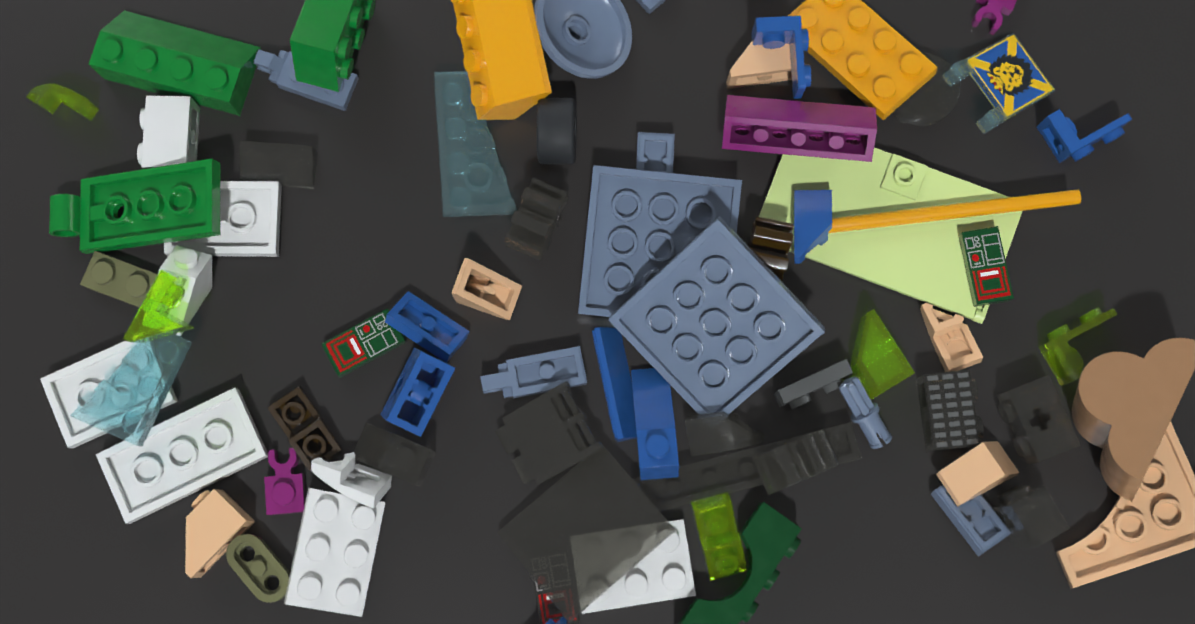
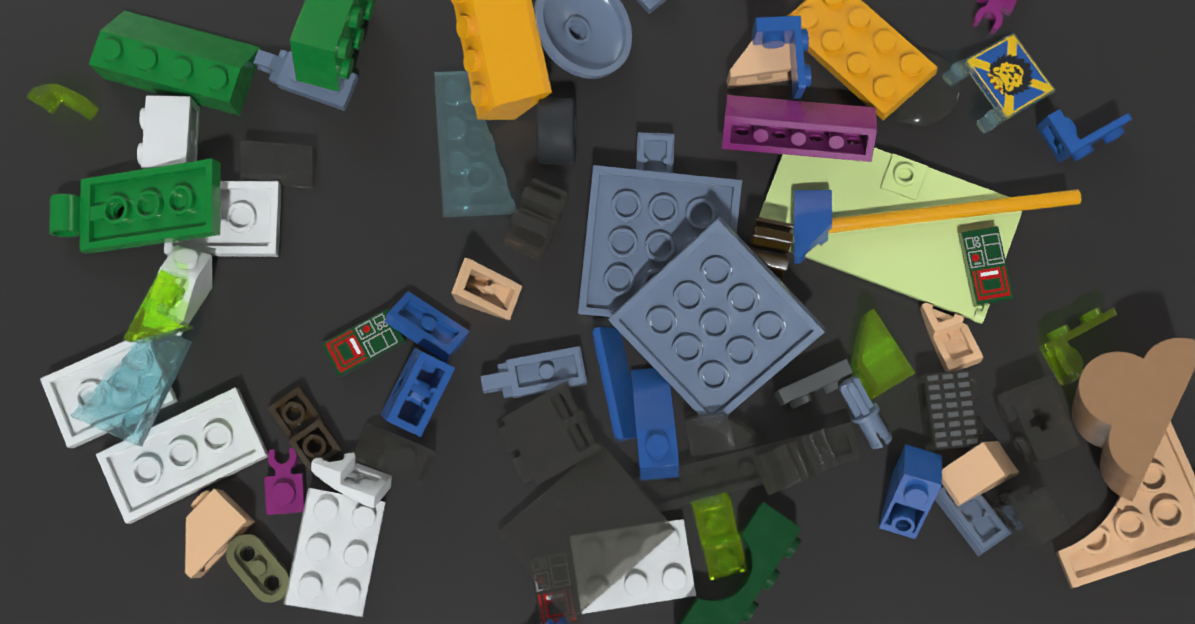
olive plate [80,251,158,311] -> none
none -> blue slope [879,444,942,539]

